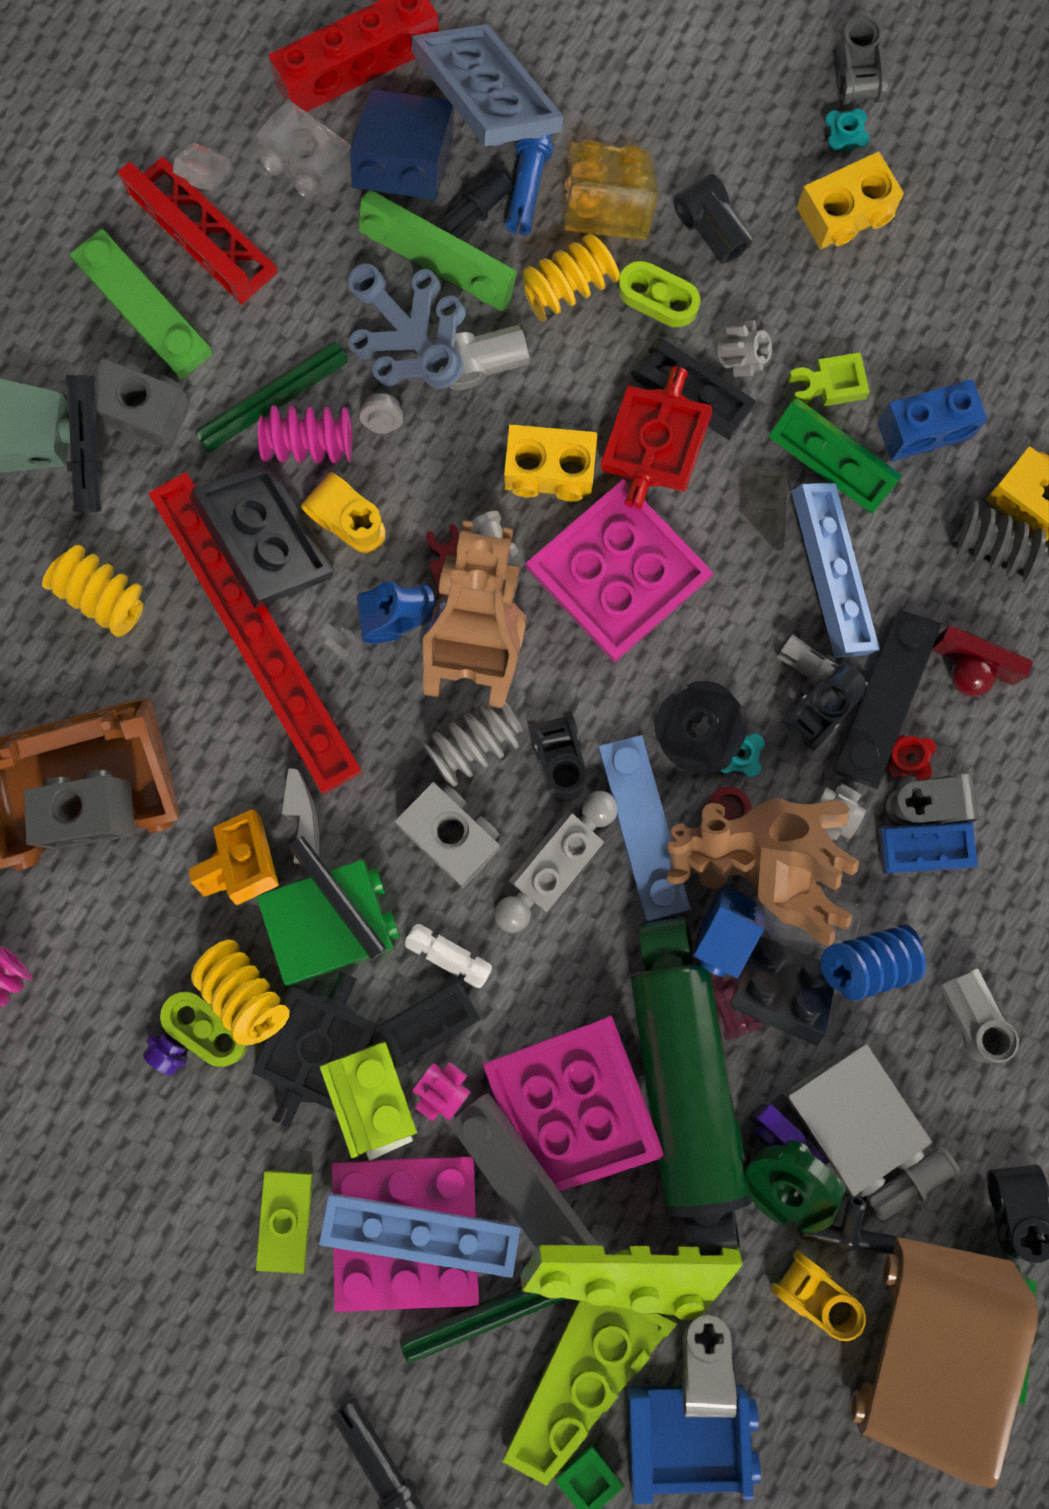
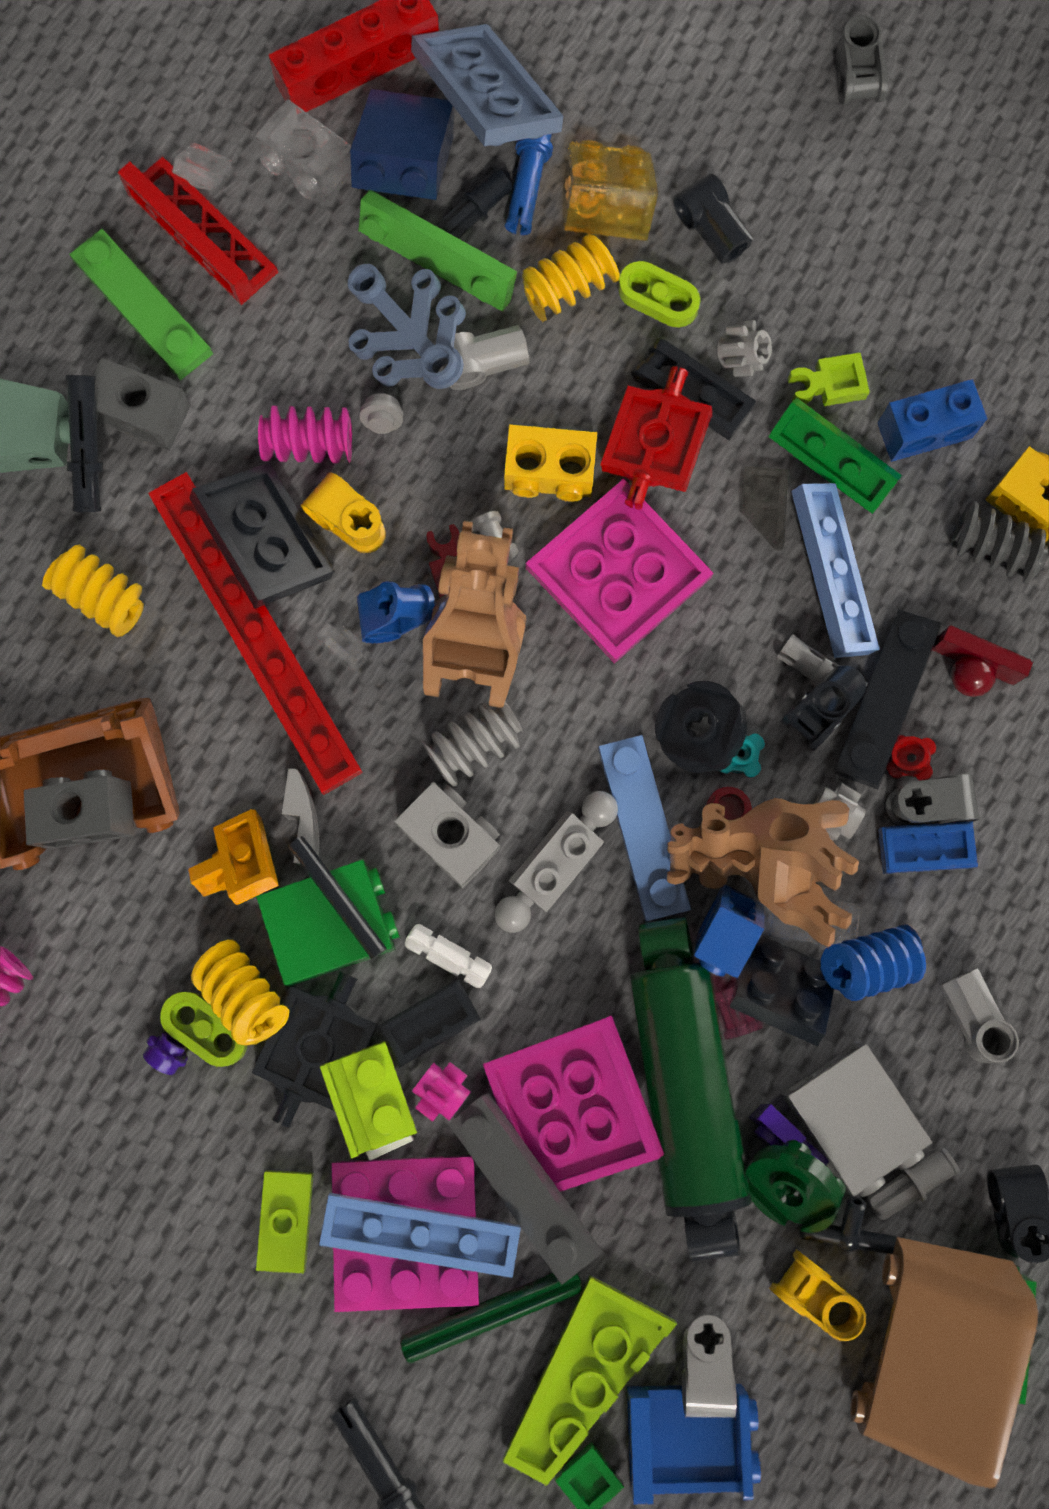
dark green axle [195,341,348,452] -> none
lime wing [521,1245,743,1320] -> none
black piece [527,710,587,802] -> none
yellow brick [797,151,904,249] -> none
teal plate [825,109,870,152] -> none

